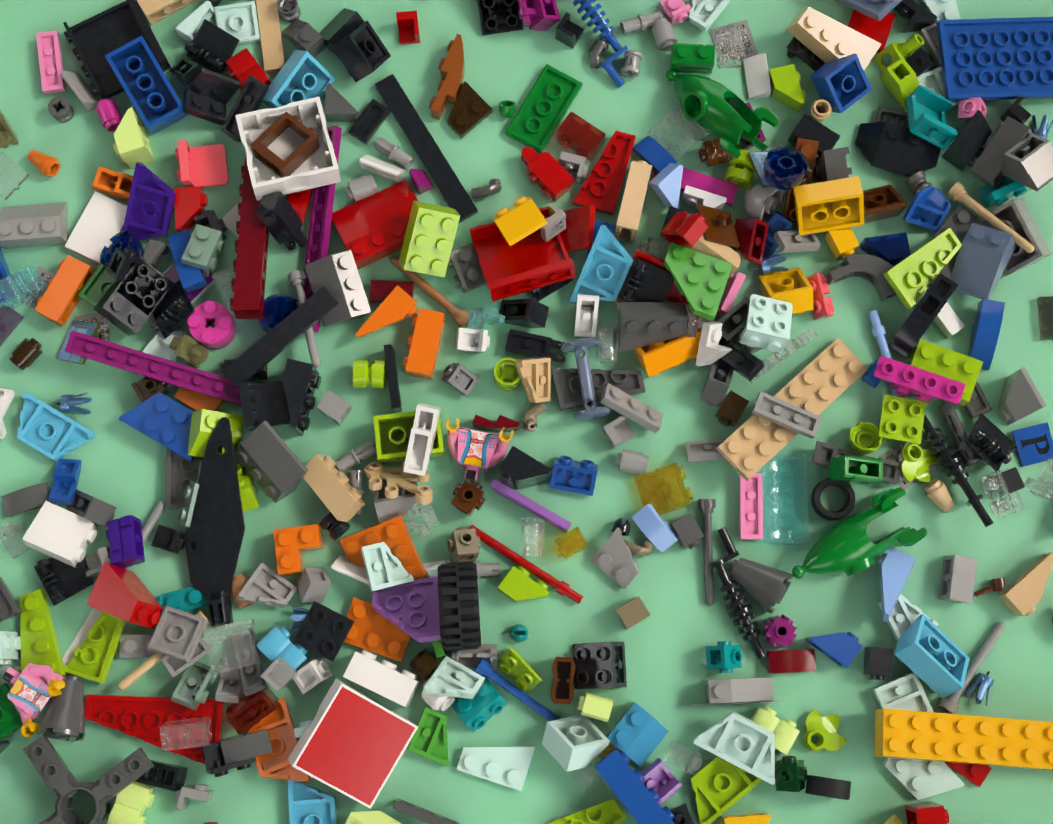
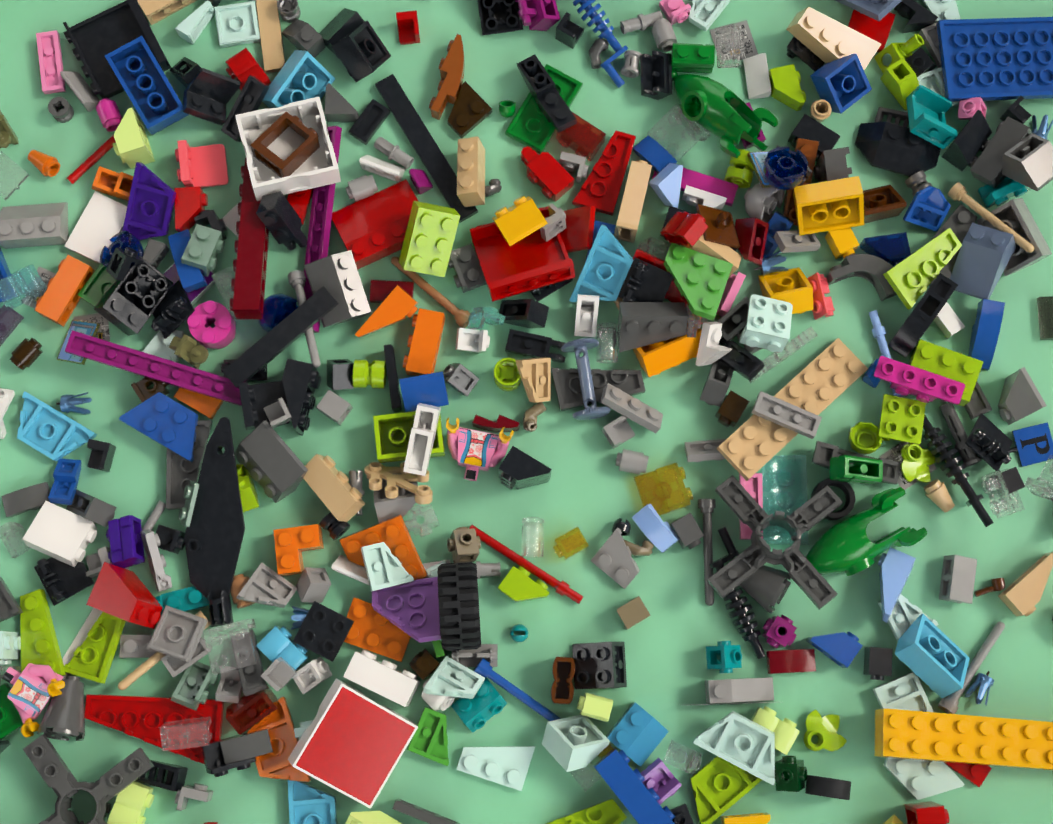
black hinge [185,19,240,75] -> none
lime slope [187,409,244,458] -> none
light grey axle [335,441,377,472] -> none
reddish brown brick [451,480,486,517] -> none
medium lavender tile [491,479,571,532] -> none
lime hinge [497,647,542,694] -> none
blue bracket [549,456,598,496] -> none
reddish brown piece [698,138,730,167] -> none
none -> red bar [67,134,116,184]
none -> black panel [87,439,116,472]
none -> light grey hinge [140,529,172,592]
none -> light grey panel [263,397,291,428]
none -> panel [327,359,354,390]
none -> blue slope [399,371,449,412]
none -> tan brick [457,136,485,207]
none -> black slope [517,54,577,133]
none -> black hinge [640,51,672,100]
none -> dark grey piece [707,475,842,610]

